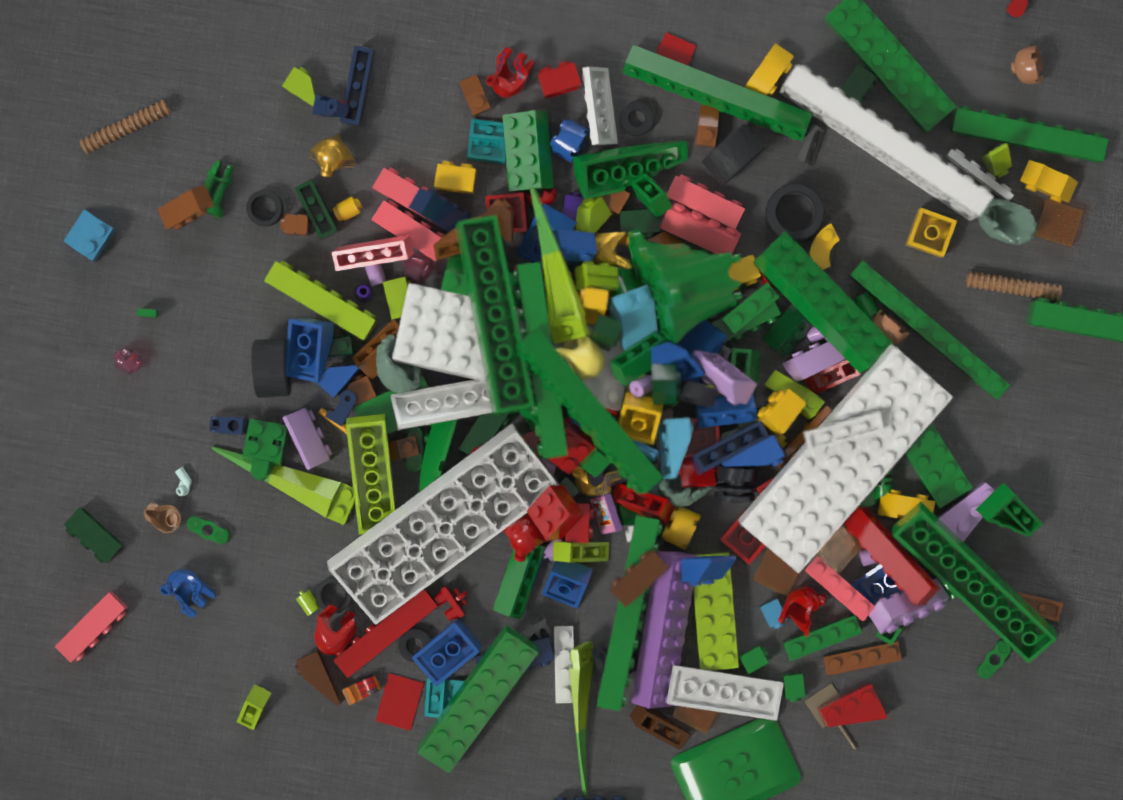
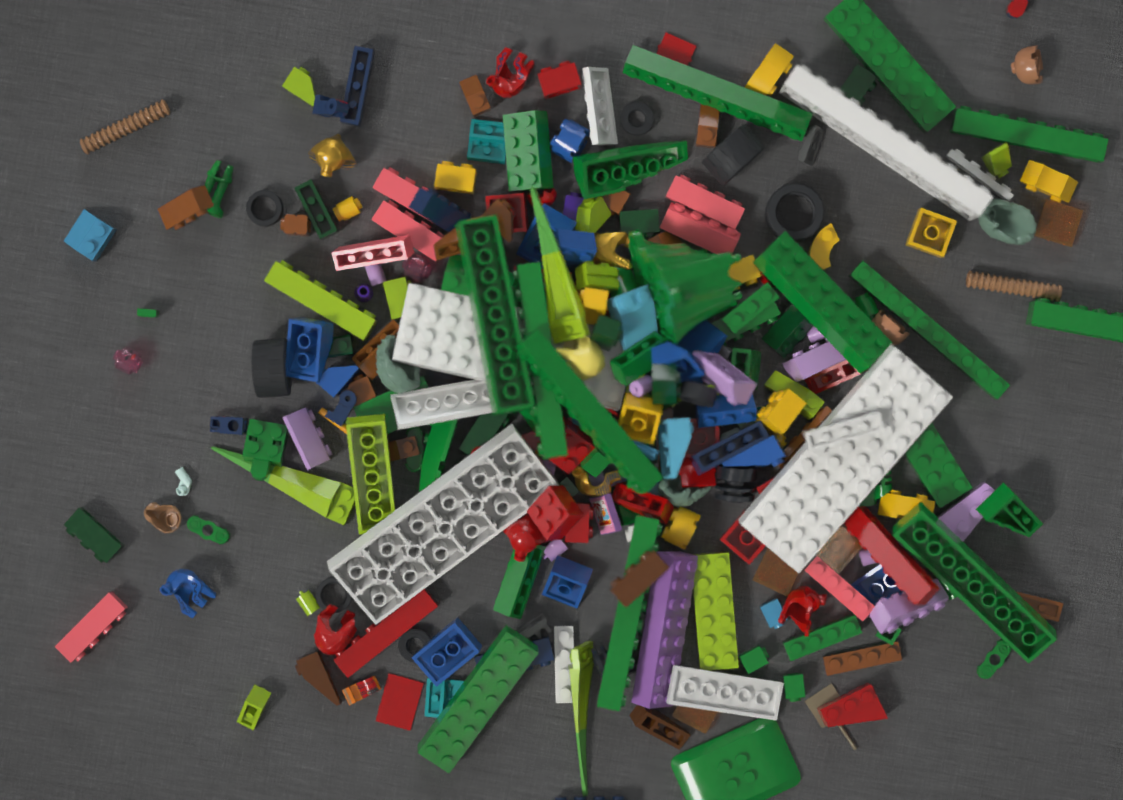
red hips [434,586,468,621] -> none
lime slope [553,541,609,562] -> none
green brick [631,173,672,217] -> none
blue slope [681,556,736,586] -> none

